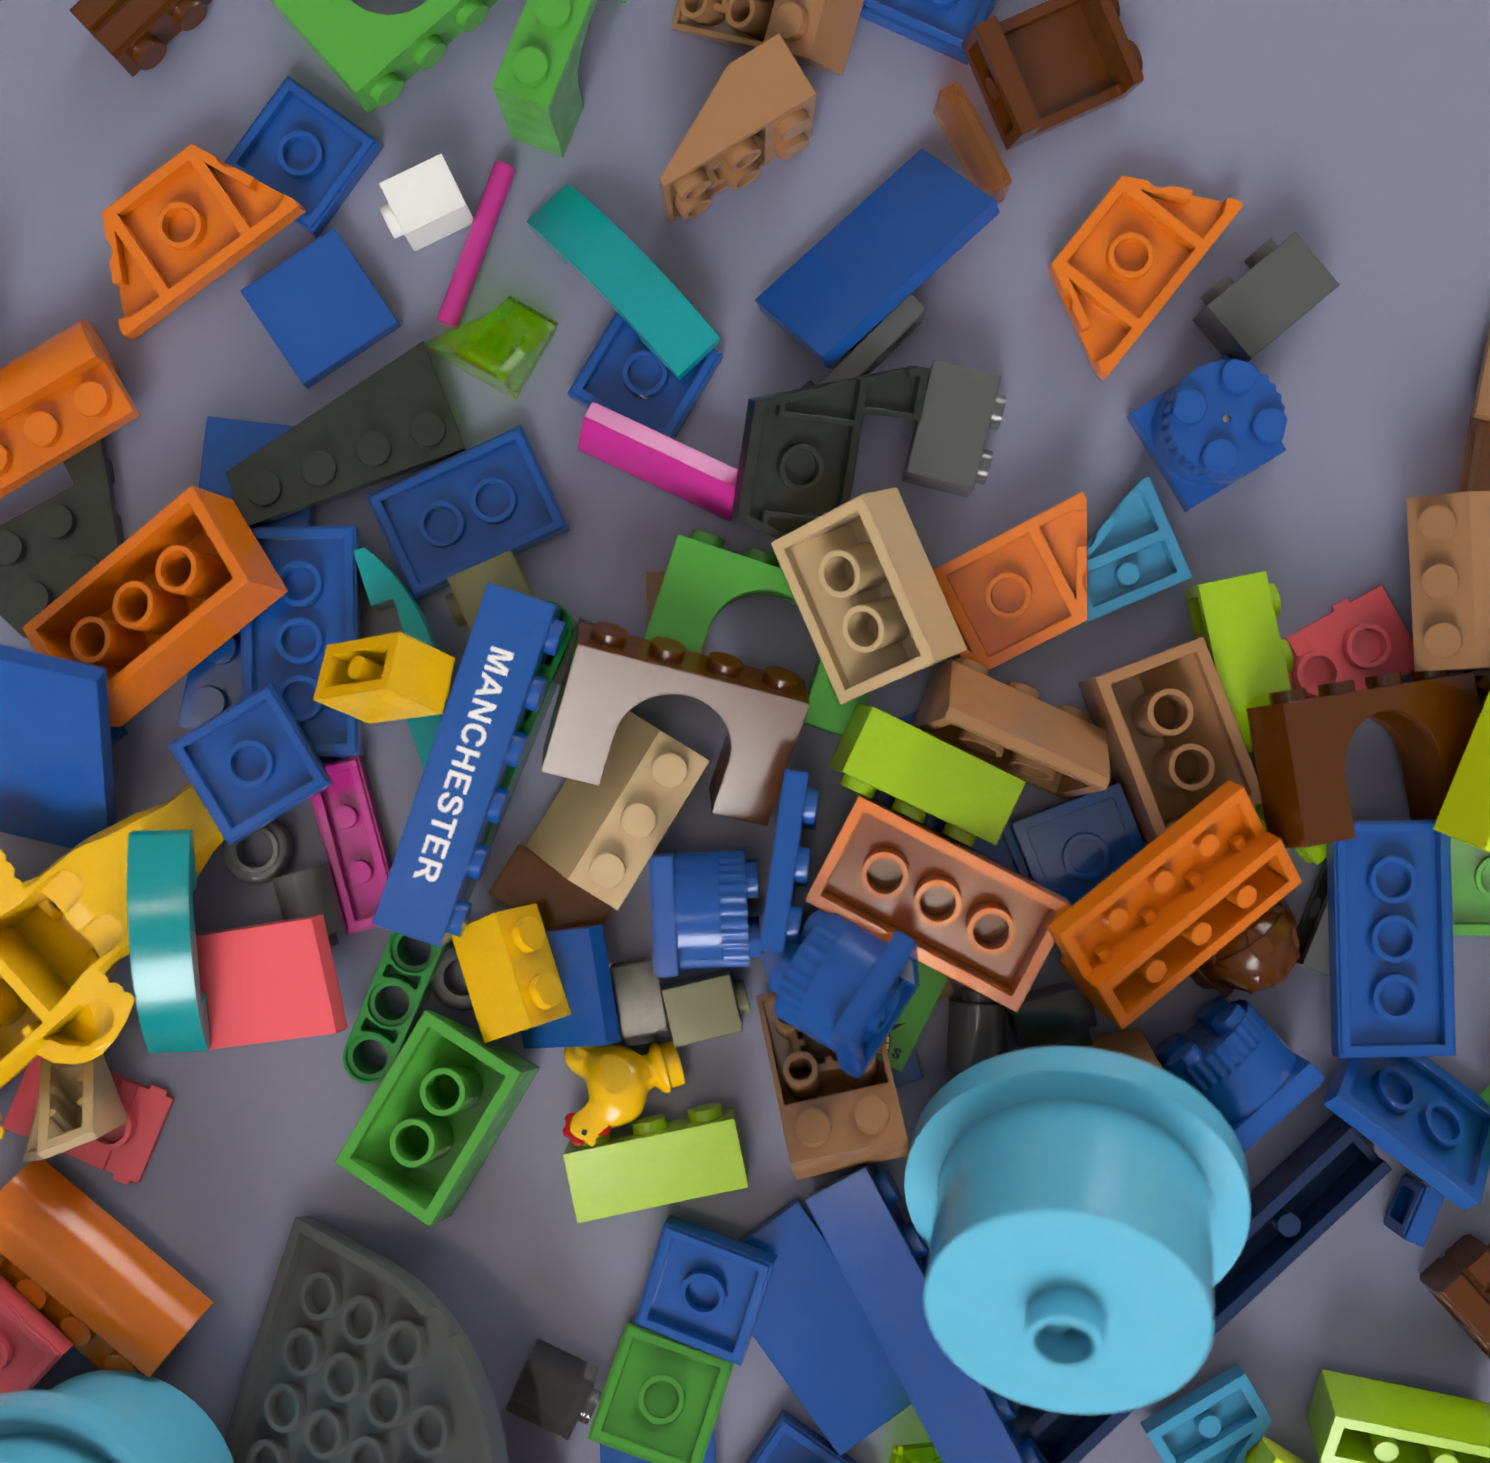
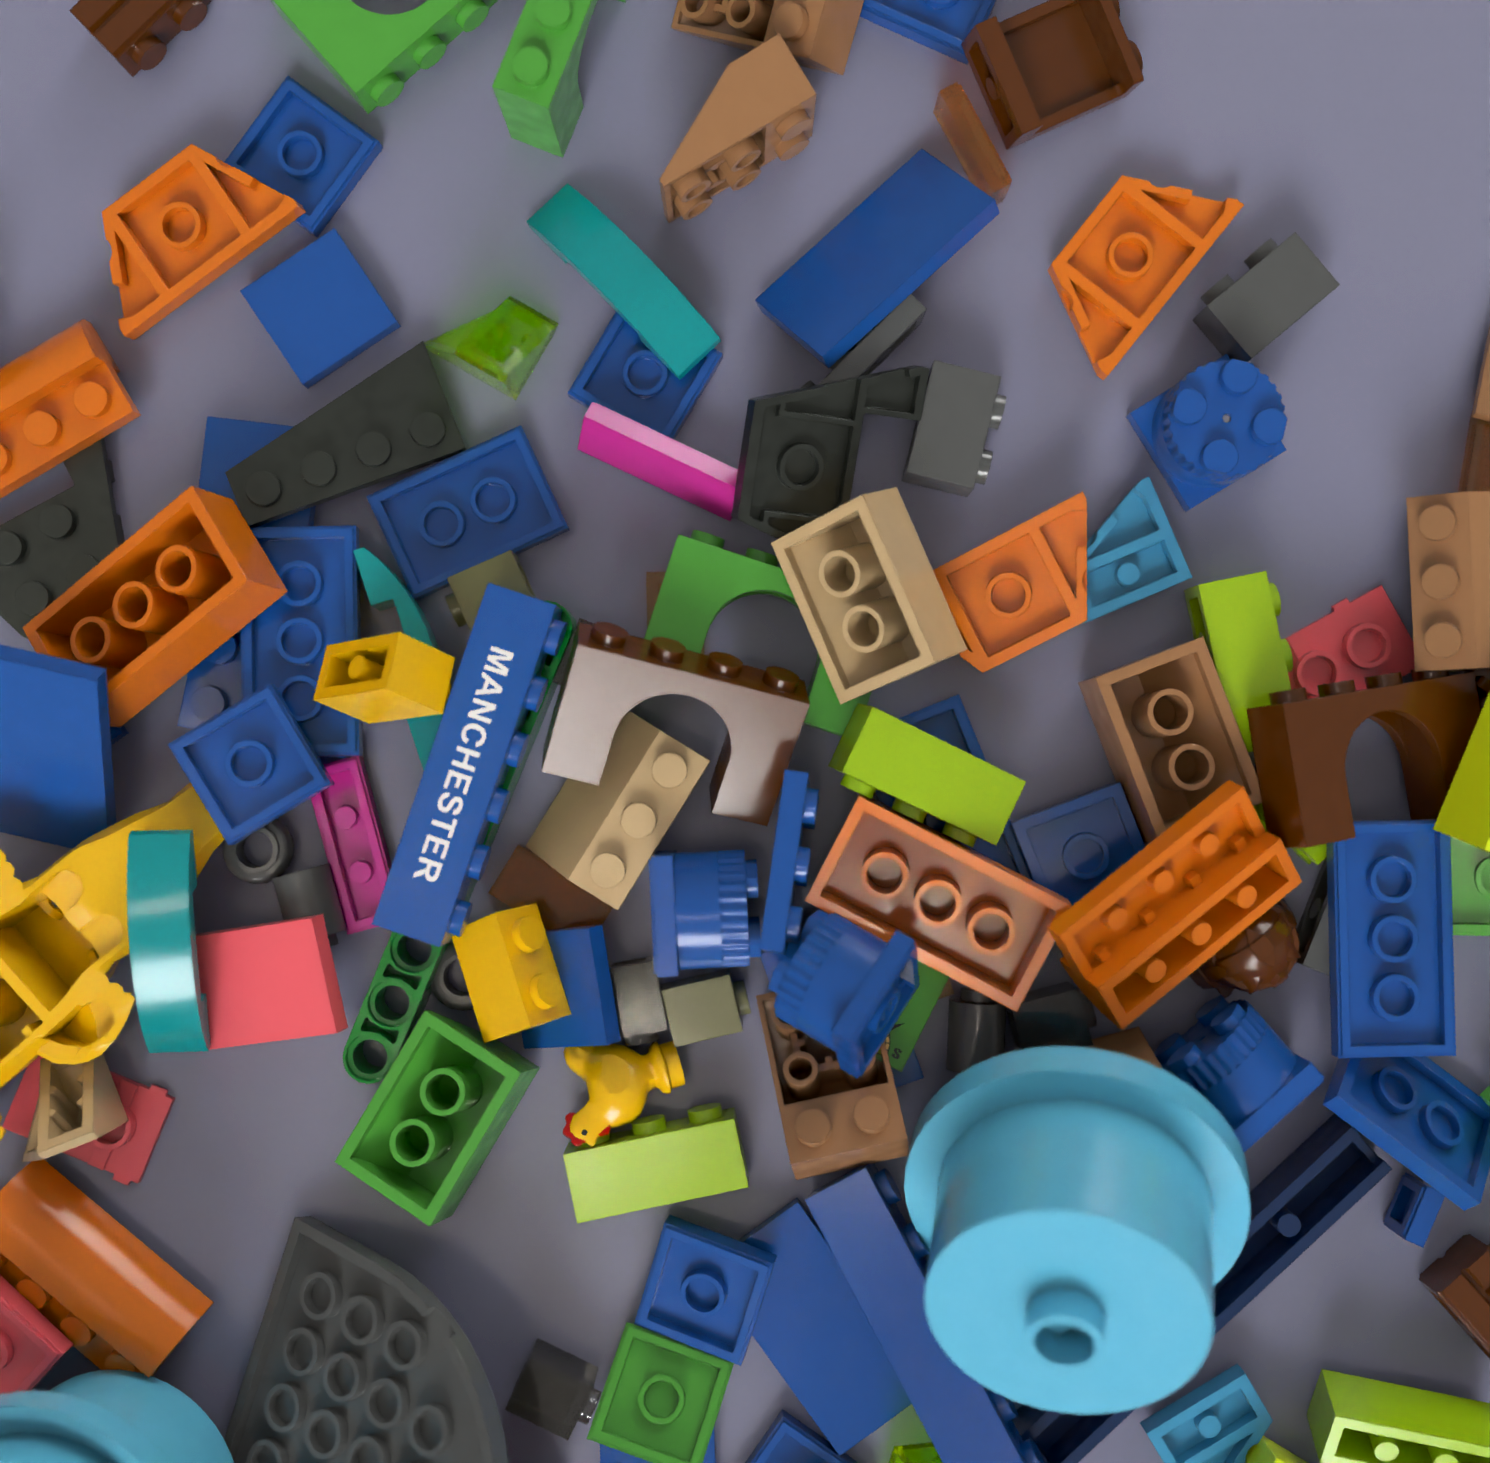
white brick [379,153,473,251] -> none
dark pink bar [436,161,516,329] -> none
medium nougat slope [912,658,1110,799] -> none

